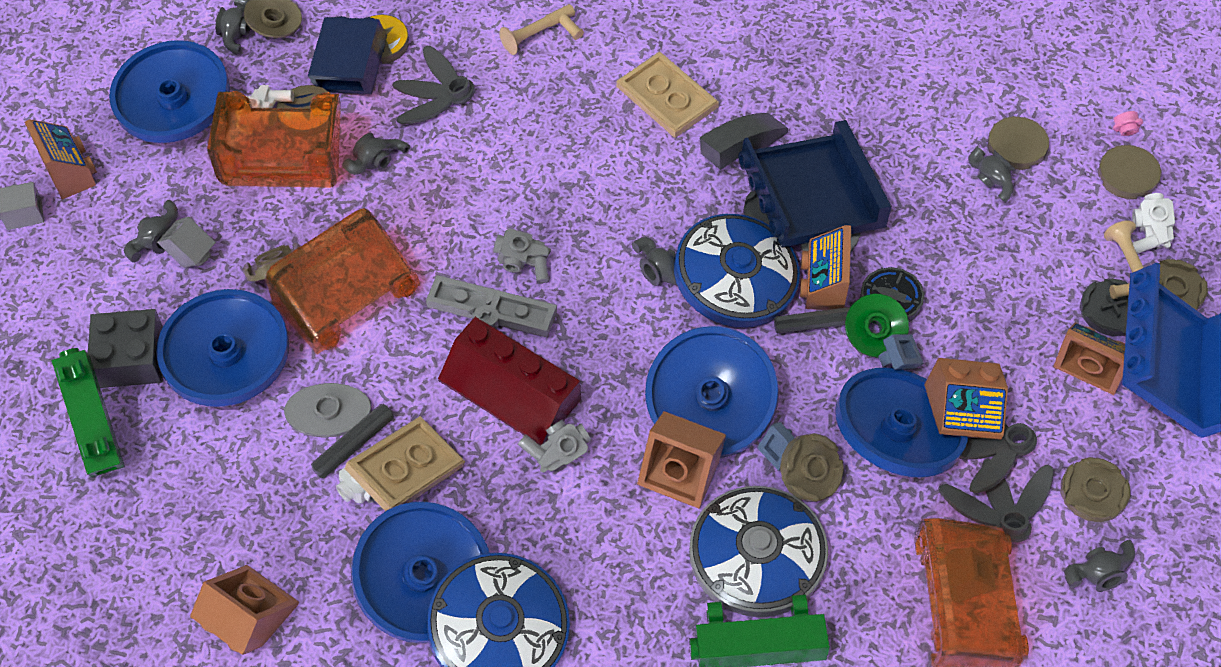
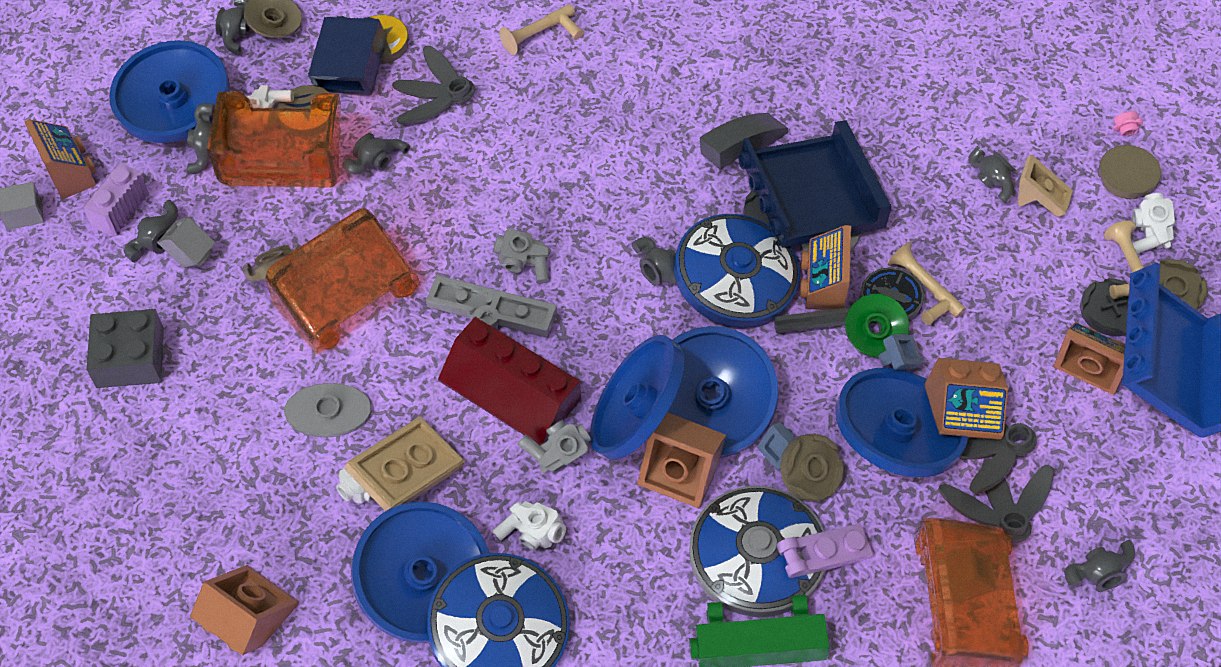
green brick [51,348,125,478] -> none
blue dish [156,289,289,407] -> none
dark grey axle [311,404,394,478] -> none
tan tile [616,51,719,138] -> none
dark tan tile [987,116,1049,170] -> none
dark tan tile [1060,457,1130,522] -> none
none -> lavender brick [82,163,149,237]
none -> dark grey piece [187,103,223,174]
none -> white piece [492,501,566,551]
none -> blue dish [590,335,685,460]
none -> lavender plate [776,523,873,578]
none -> tan piece [888,241,966,325]
none -> tan slope [1018,155,1073,217]

